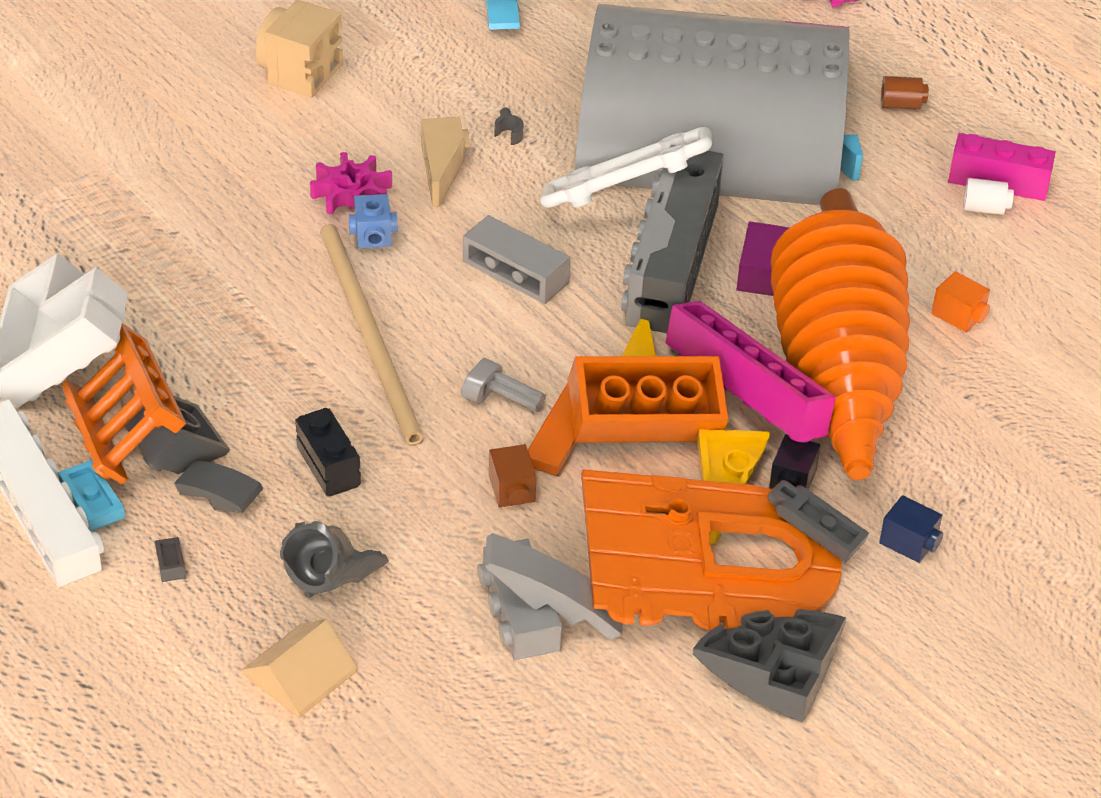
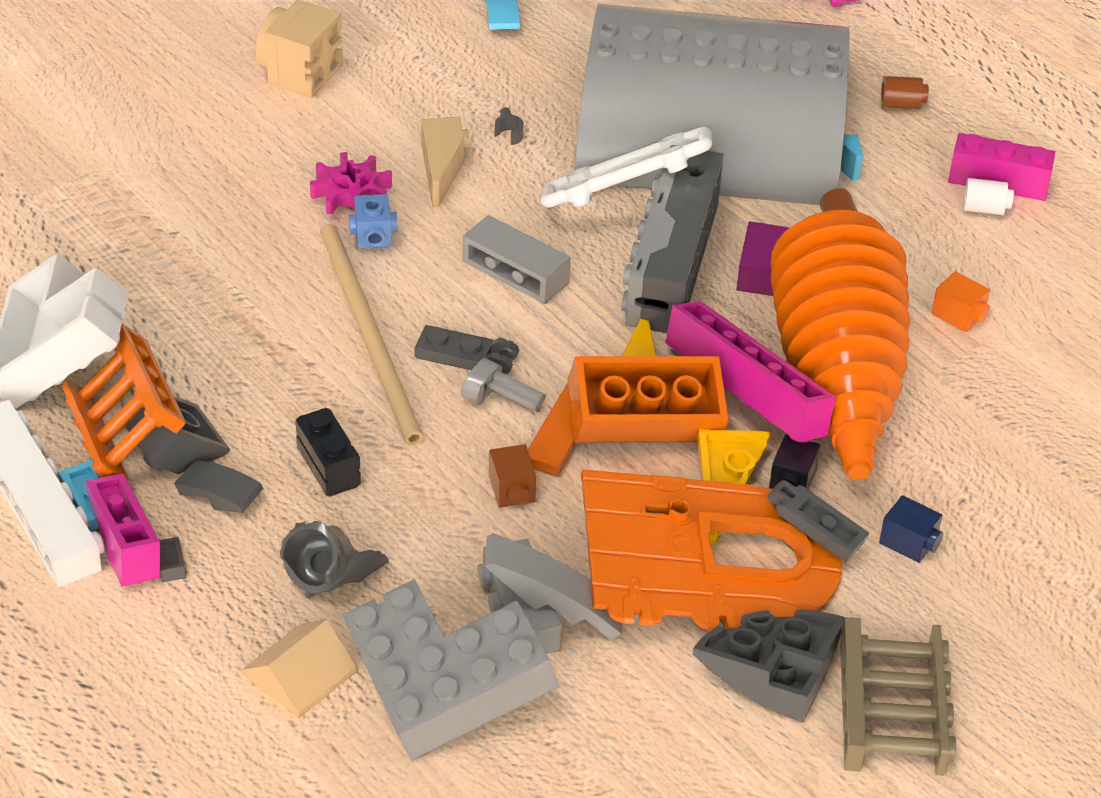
none -> dark pink slope [86,473,160,586]
none -> light grey piece [342,579,560,761]
none -> dark grey hinge [415,325,520,374]
none -> dark tan fence [840,617,956,776]

